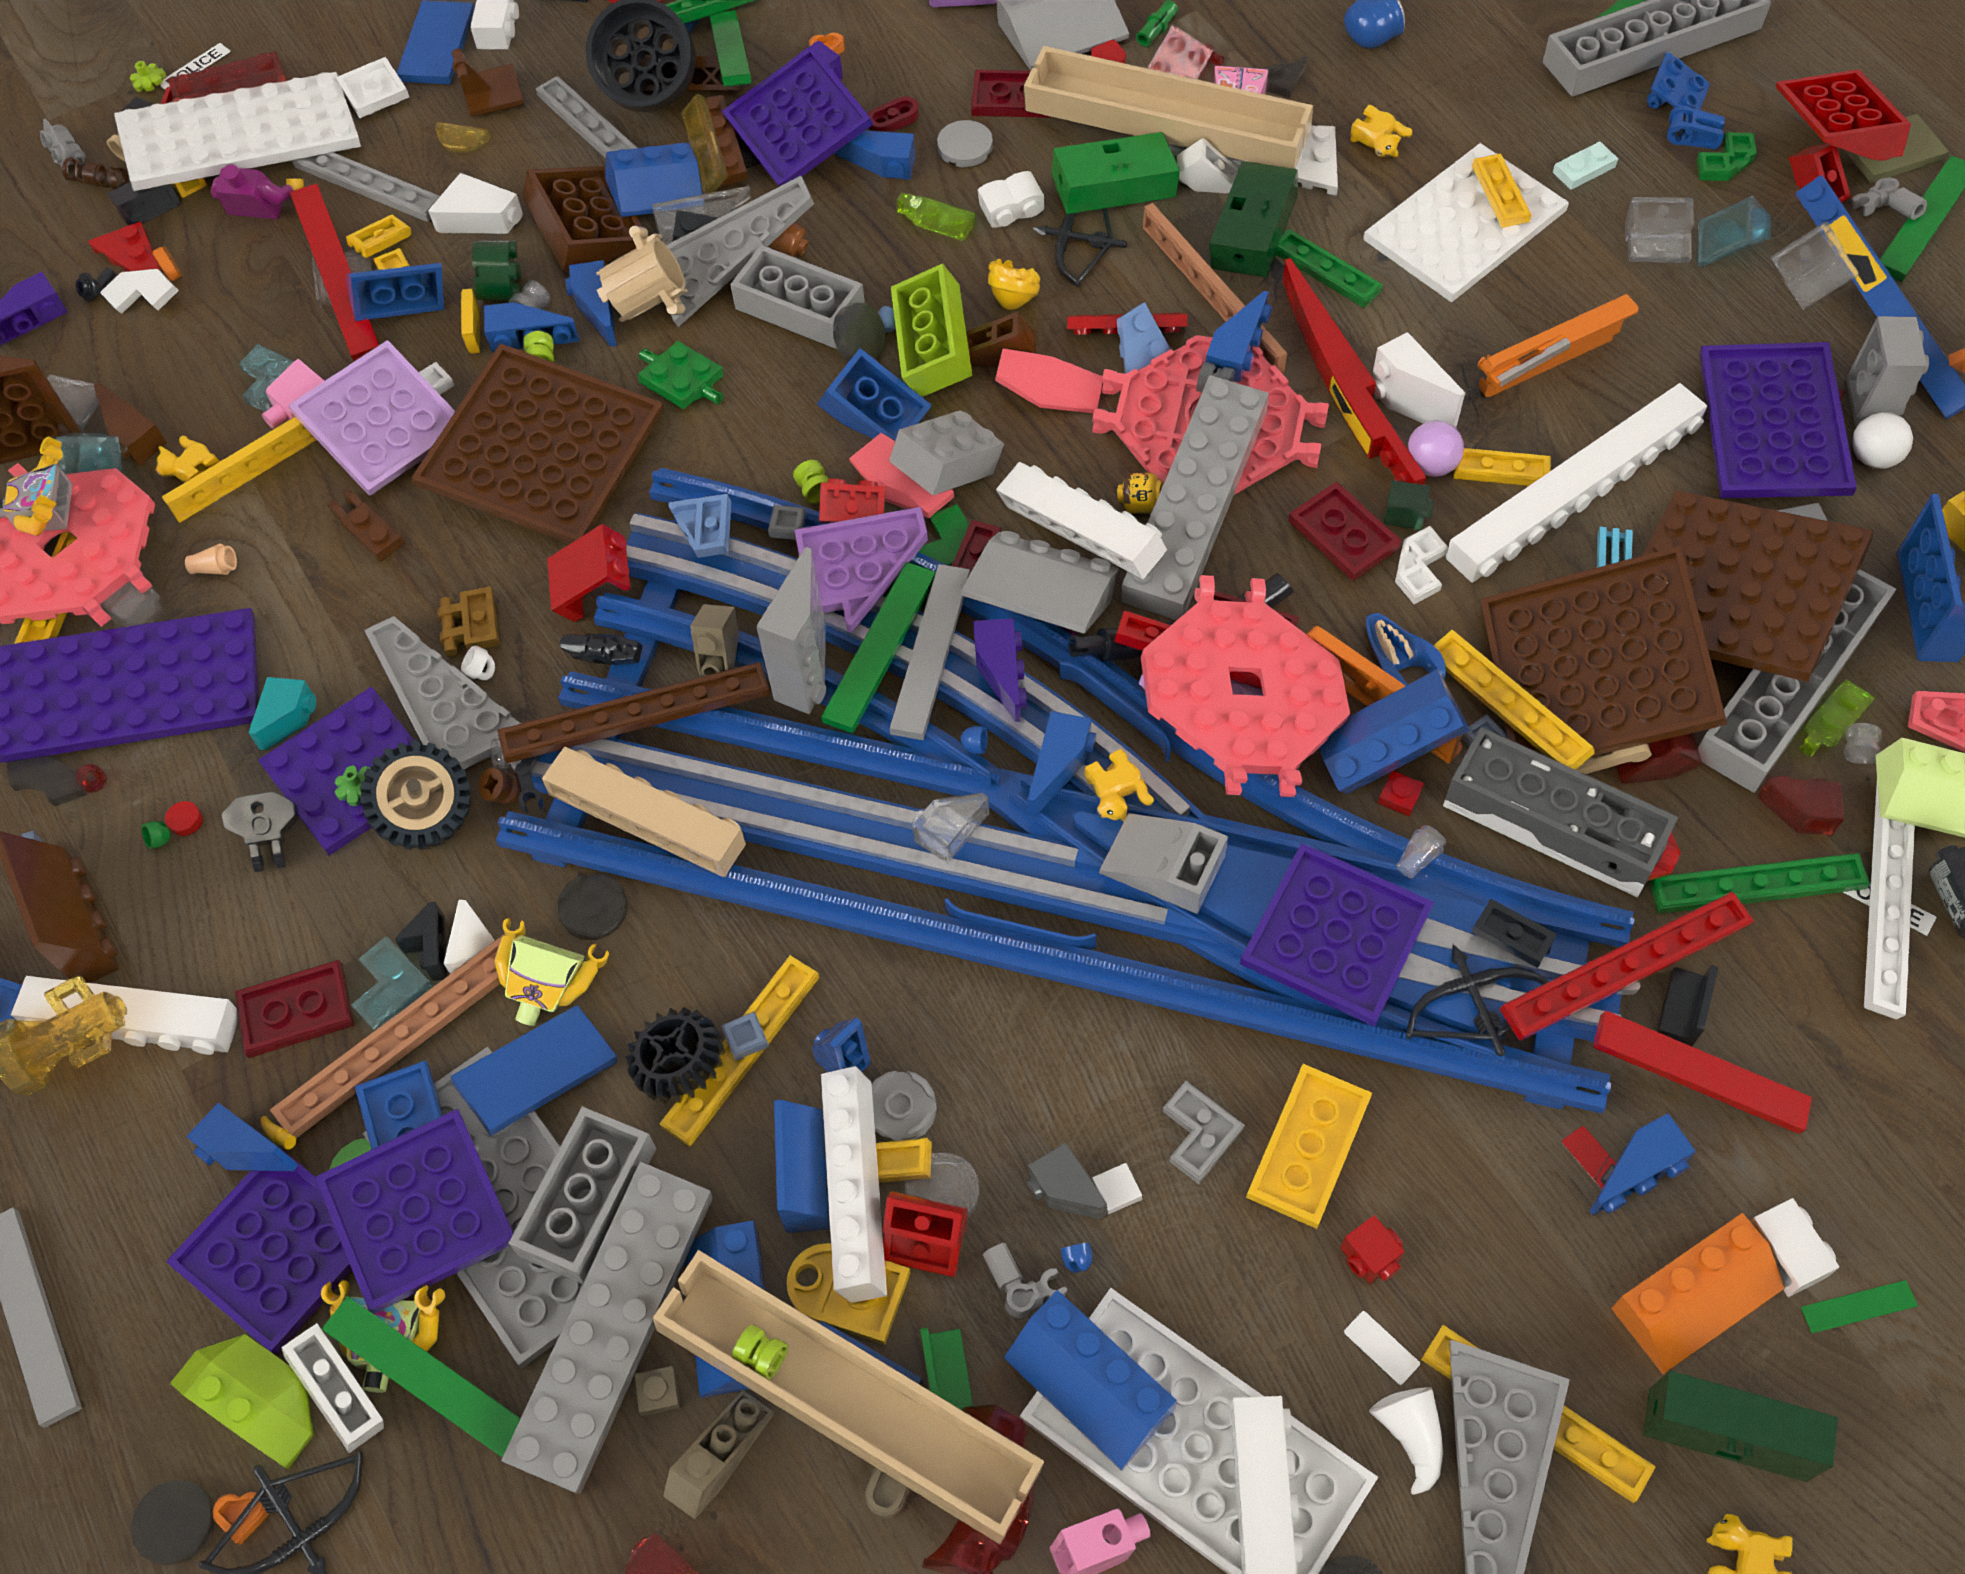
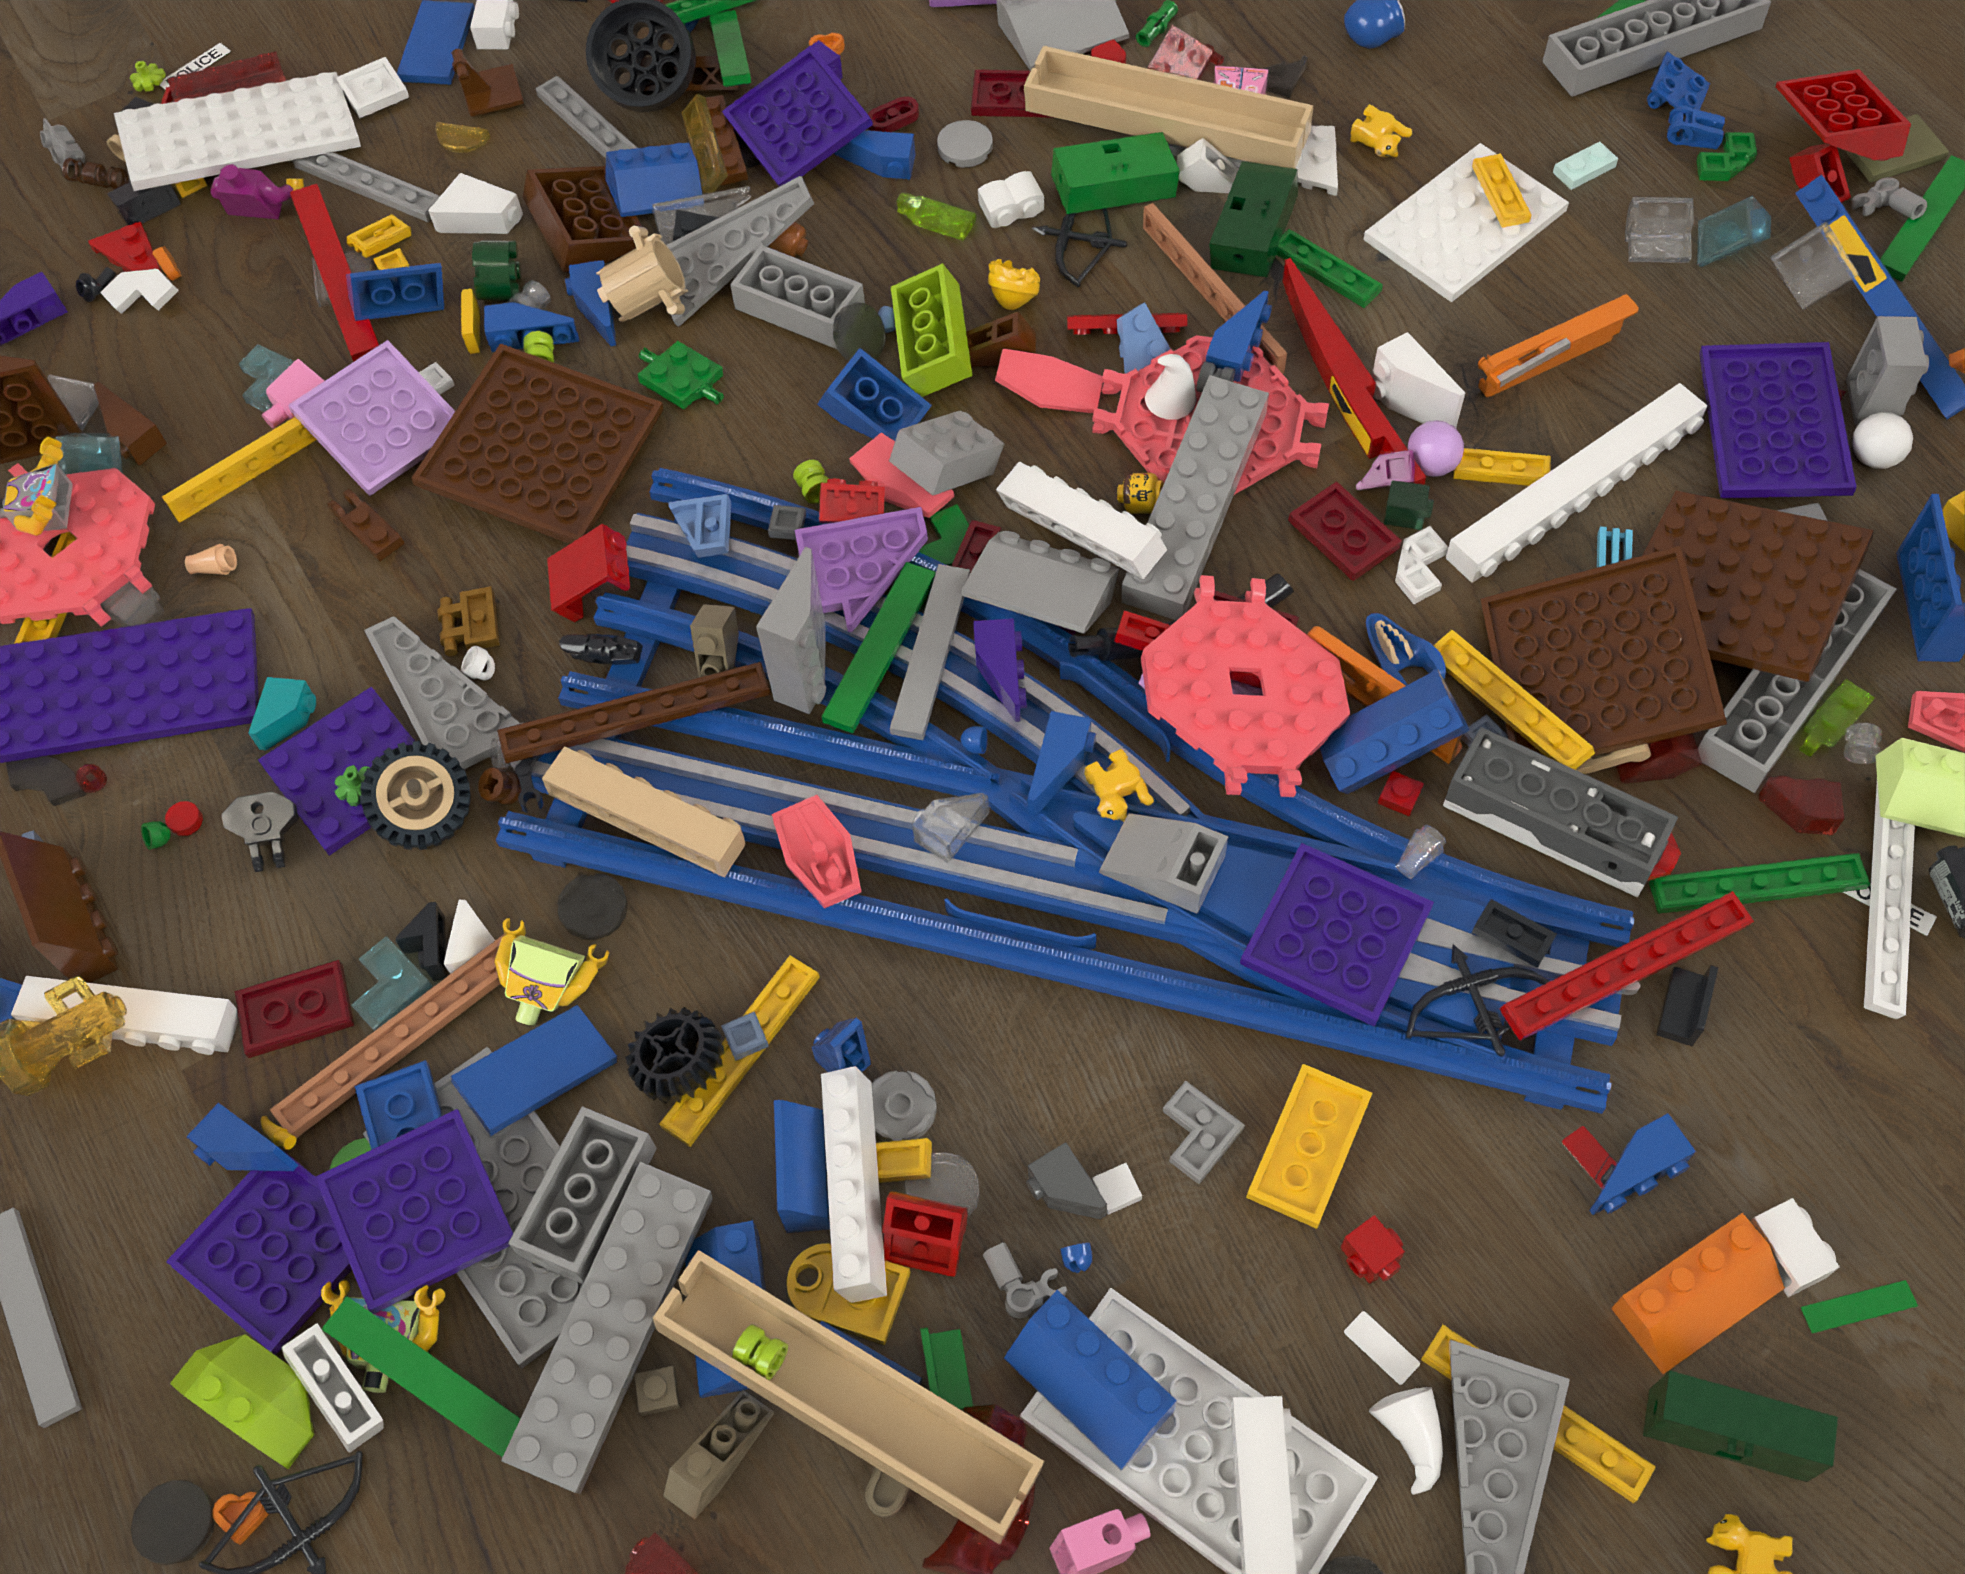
yellow animal [155,435,220,483] -> none
red tile [1593,1011,1812,1134] -> none
none -> coral piece [771,795,862,909]
none -> white hat [1145,354,1197,420]
none -> tile [1356,450,1415,491]

